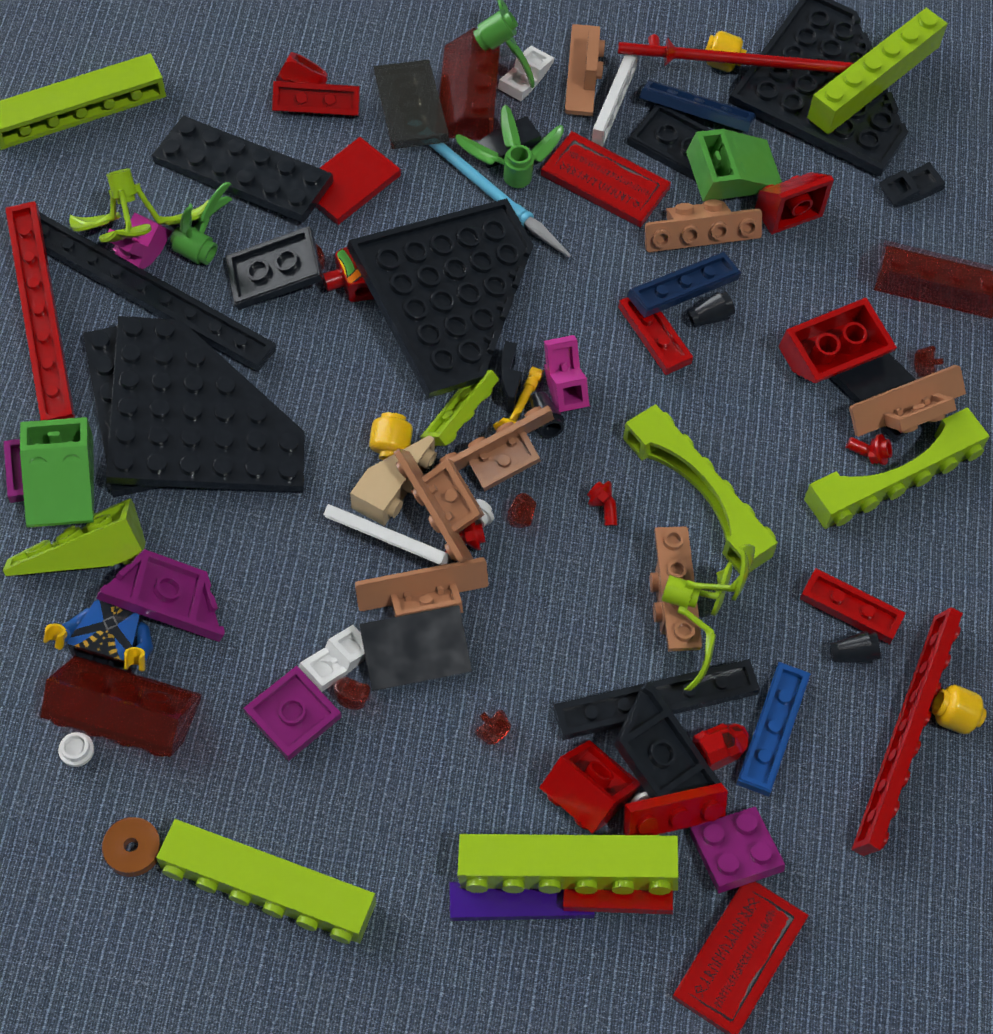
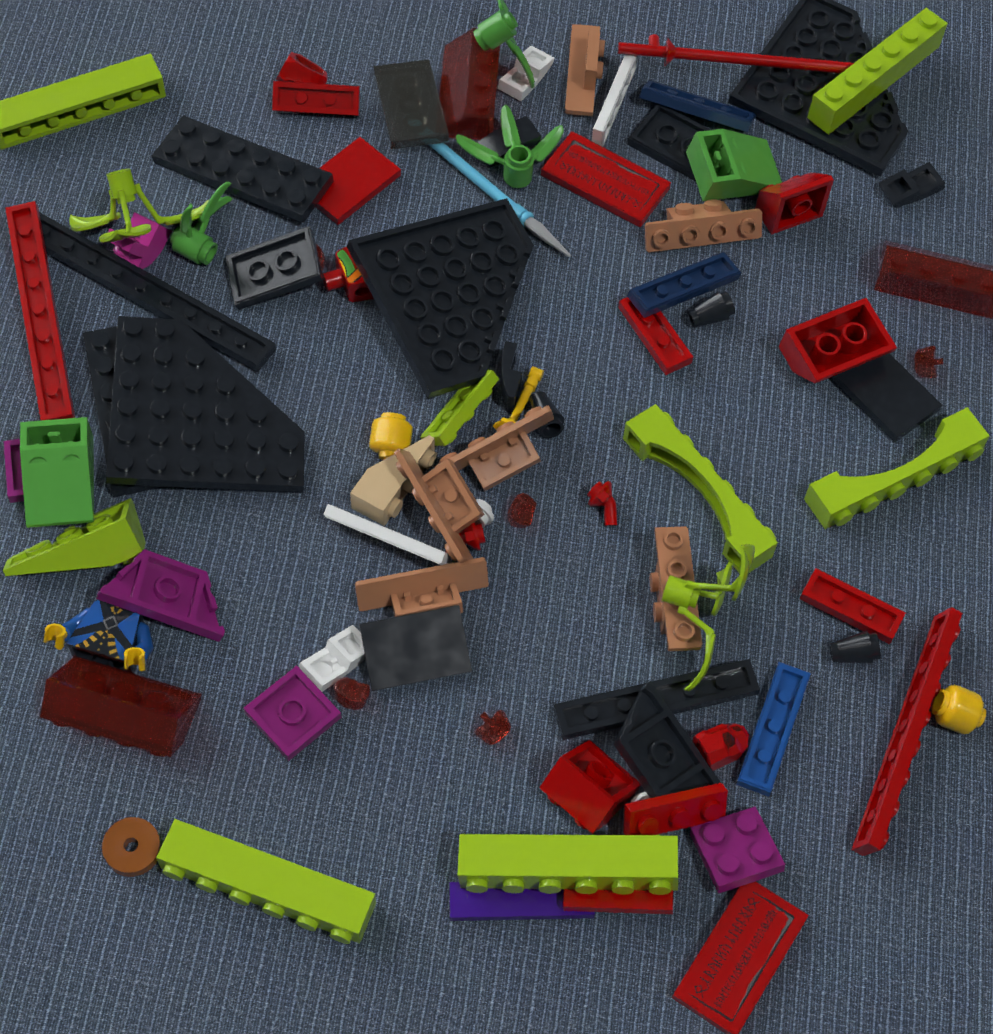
white plate [58,732,94,767] -> none
dark pink brick [544,335,589,412] -> none
yellow head [705,31,747,72] -> none
red plate [846,434,893,465] -> none
nougat bracket [849,365,966,437] -> none

